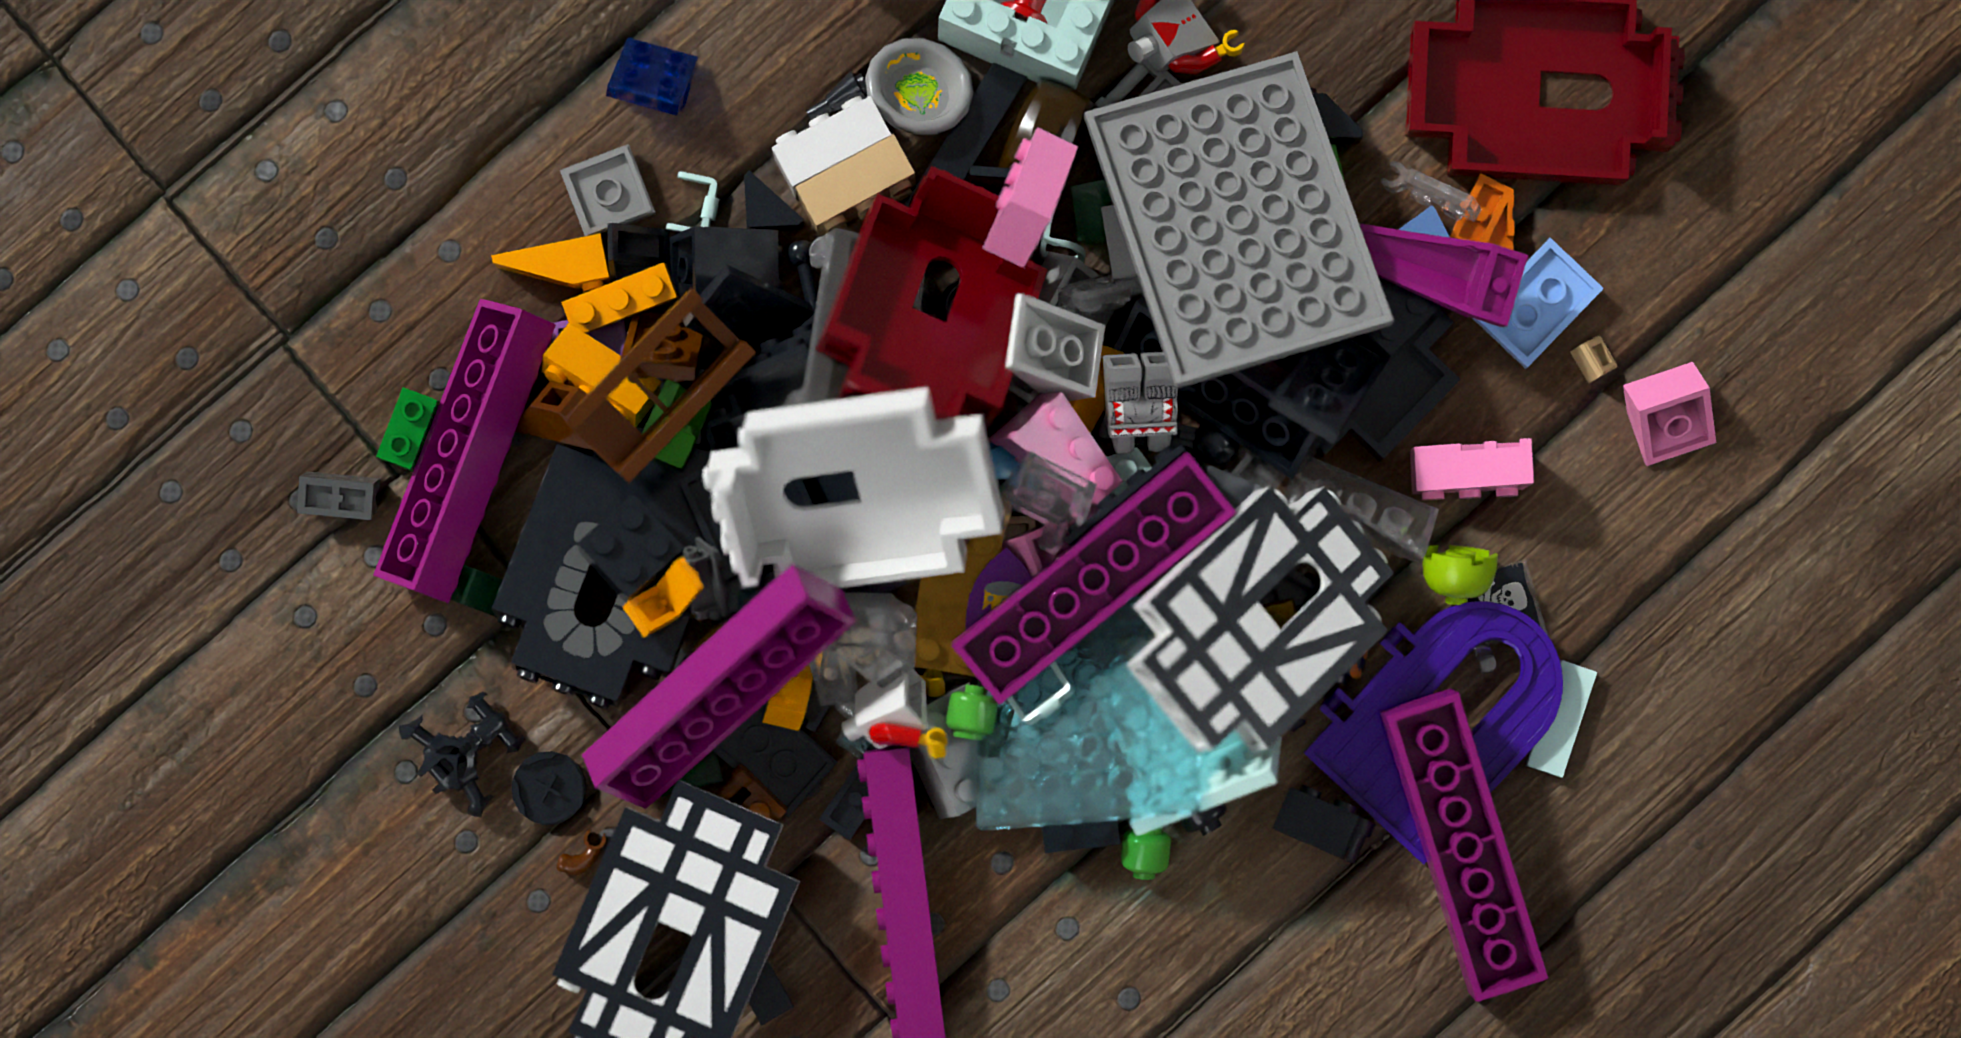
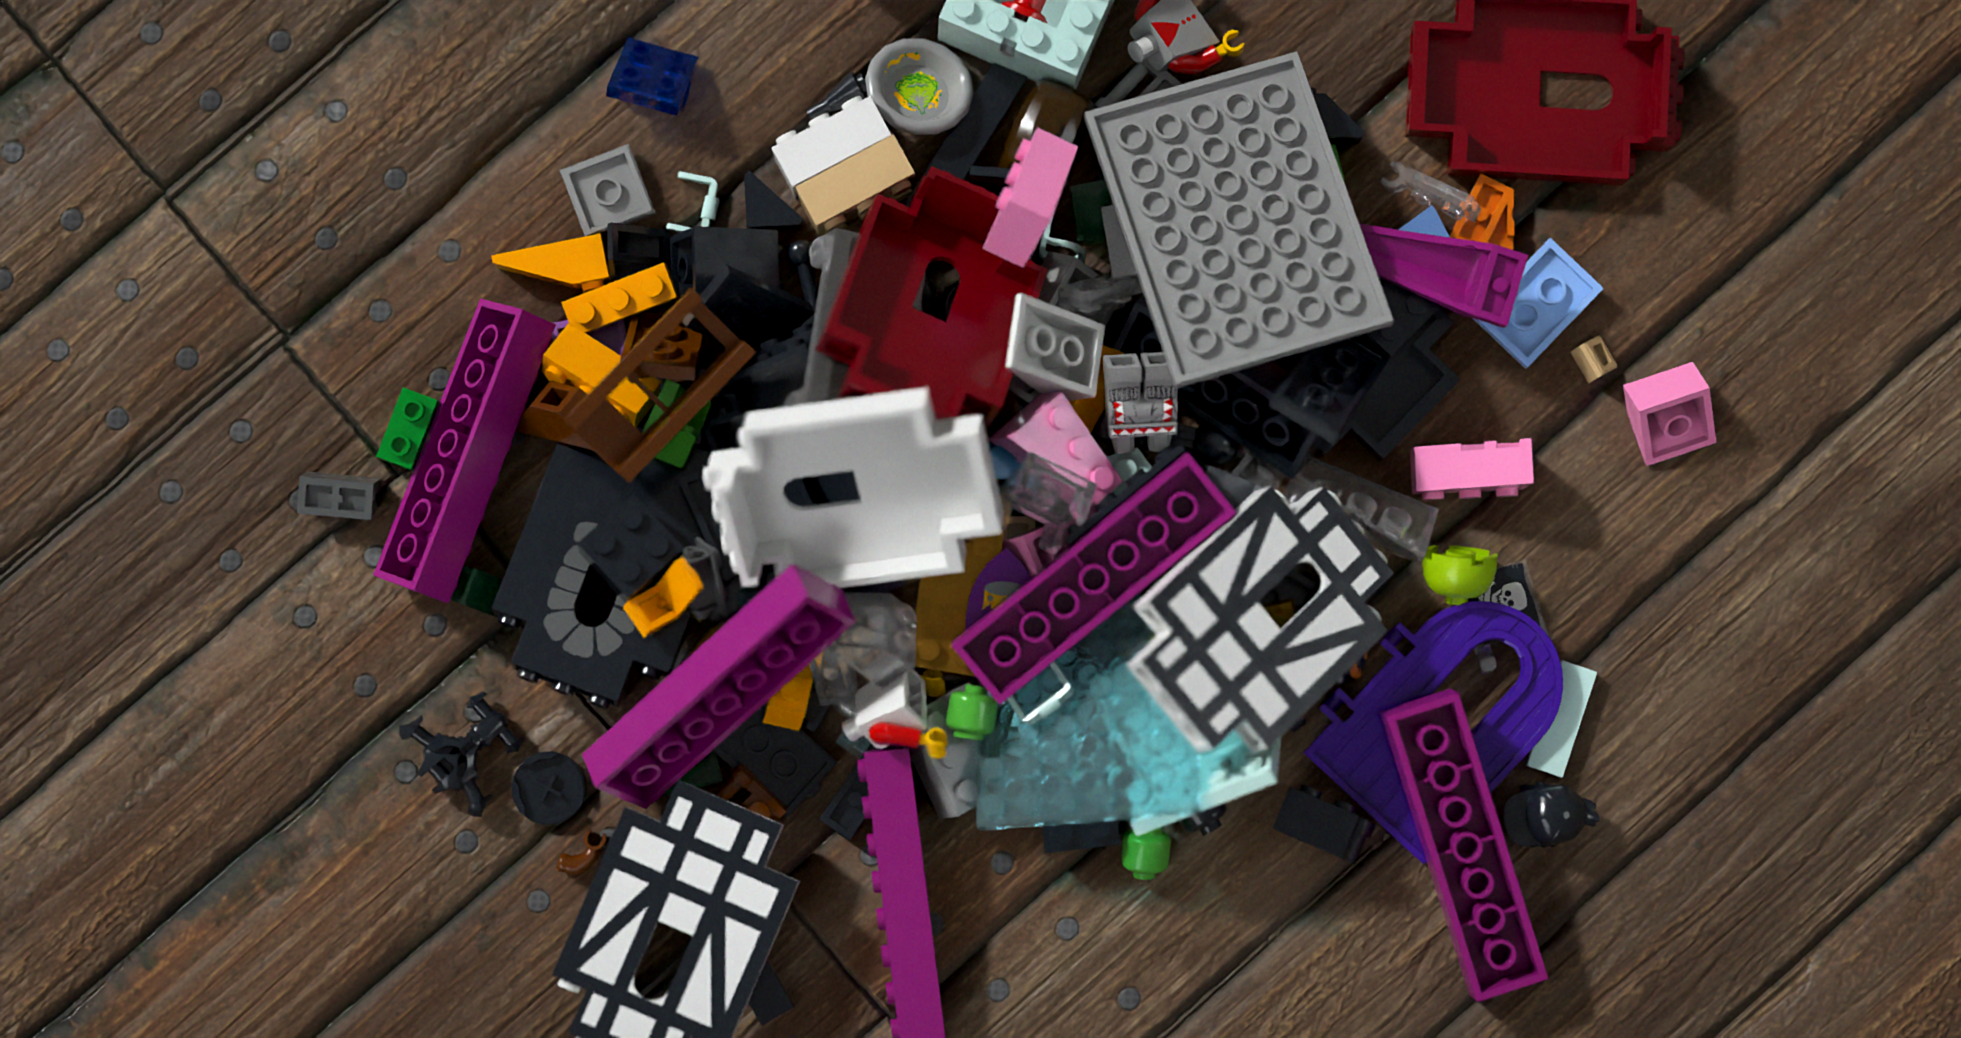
none -> black hair [1503,781,1600,848]

